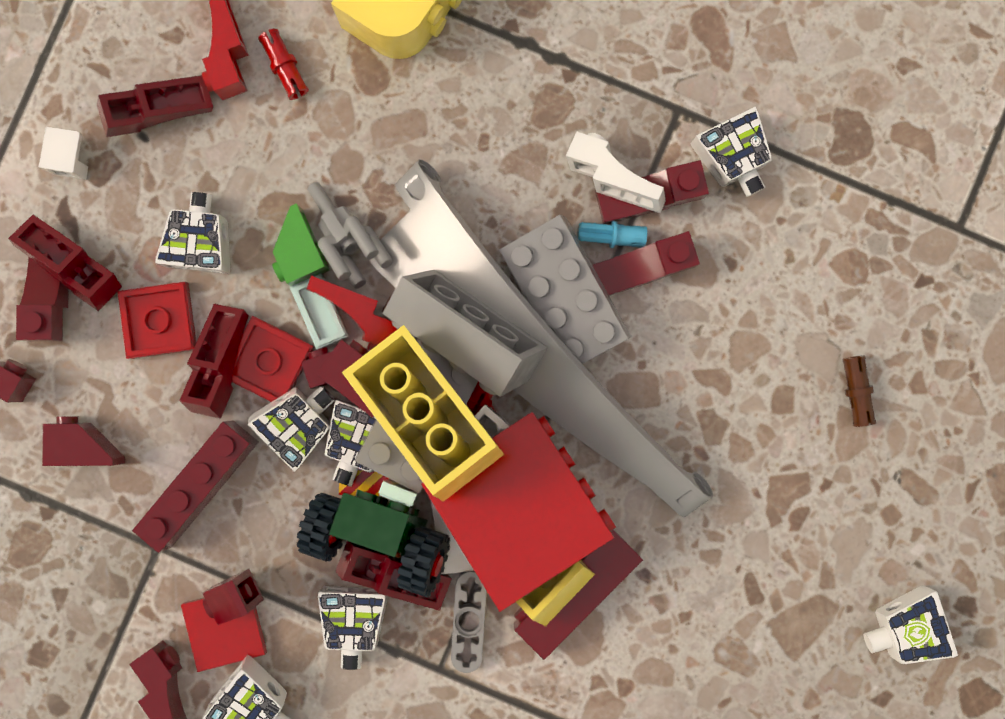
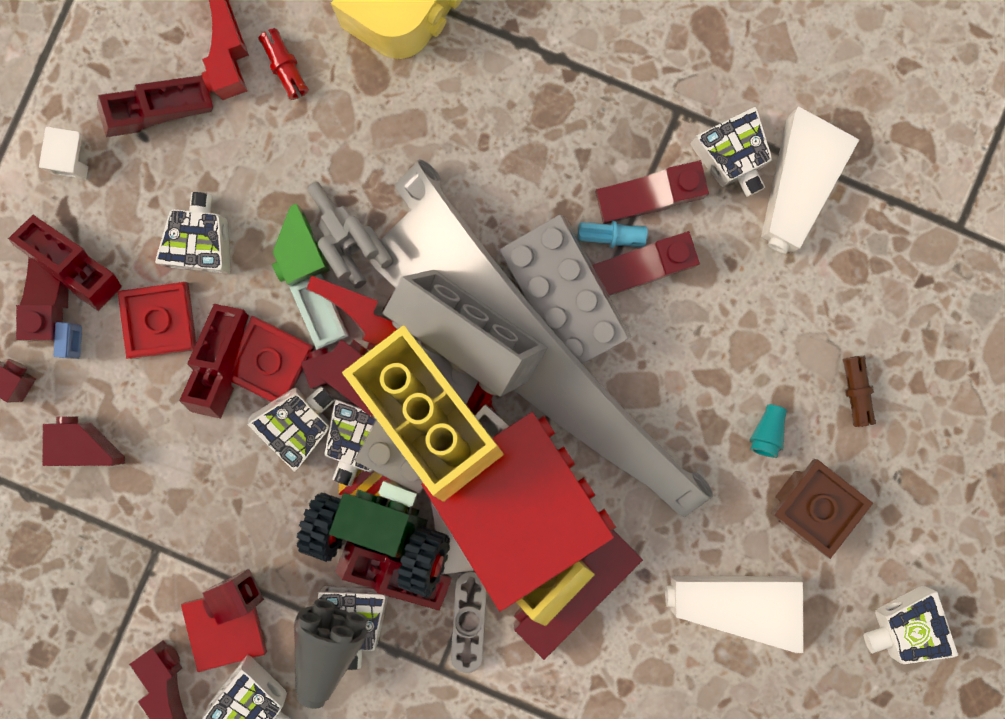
dark red brick [132,420,259,553] -> none
white slope [566,132,666,213] -> none
none -> medium blue tile [53,322,82,359]
none -> dark grey cone [294,599,367,709]
none -> white slope [665,576,803,653]
none -> teal cone [749,404,787,458]
none -> white slope [761,106,859,254]
none -> reddish brown panel [771,459,873,559]

